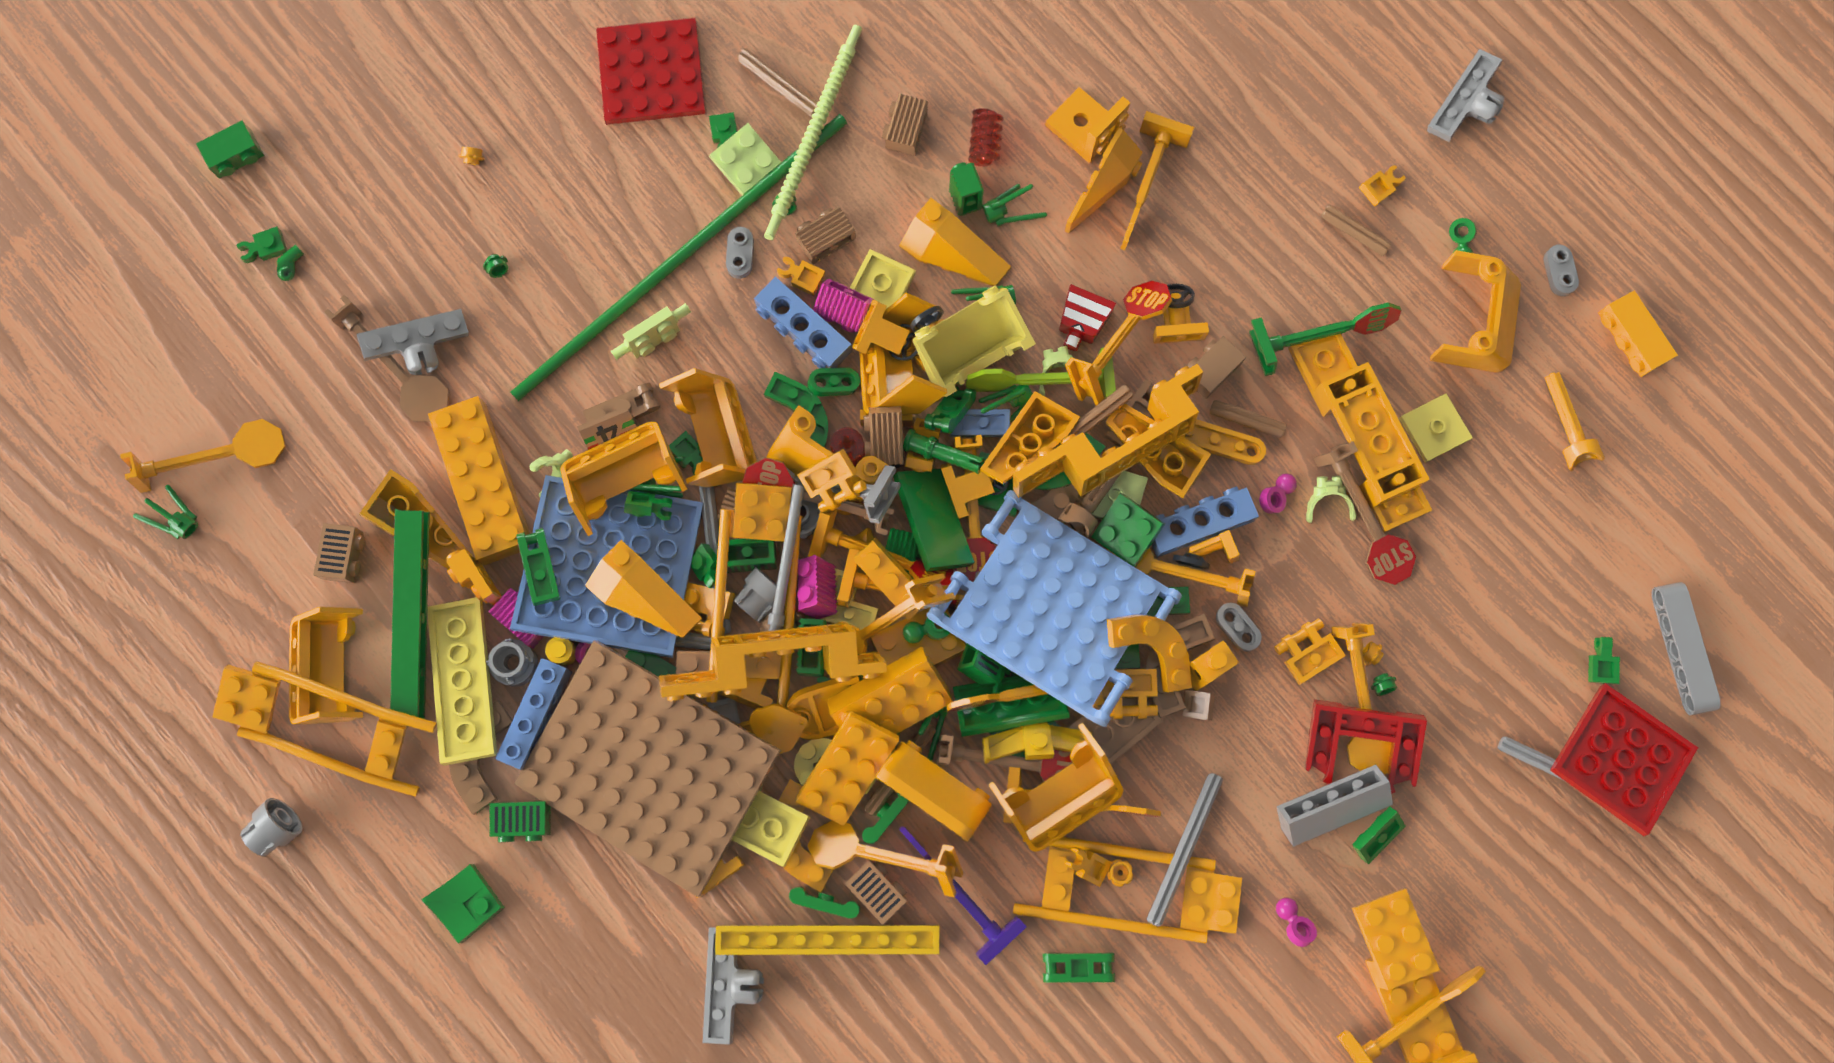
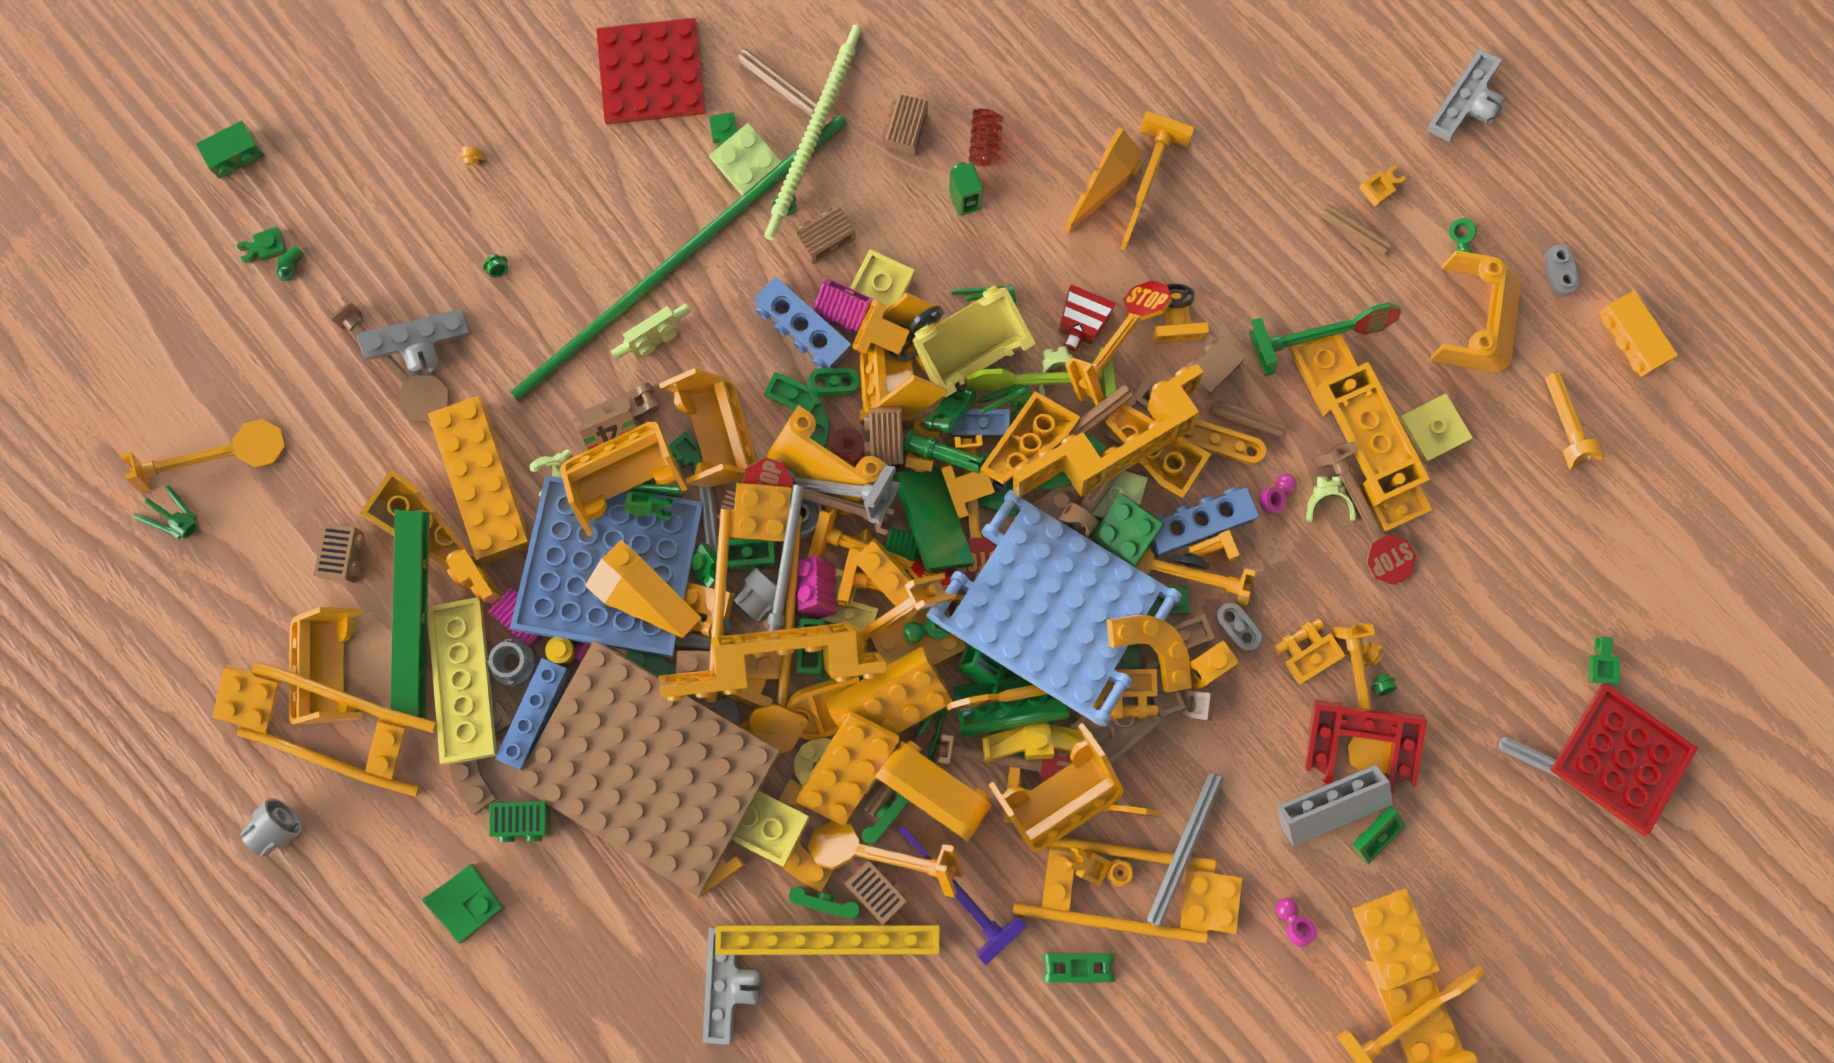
green plate [516,528,561,606] -> none
light grey plate [726,227,754,279] -> none
light orange plate [777,256,826,296] -> none
light orange plate [797,449,867,512] -> none
light orange wedge [899,198,1011,286] -> none
green plant [982,184,1047,227] -> none
light orange bracket [1045,87,1131,163] -> none
light grey beam [1652,582,1720,715] -> none

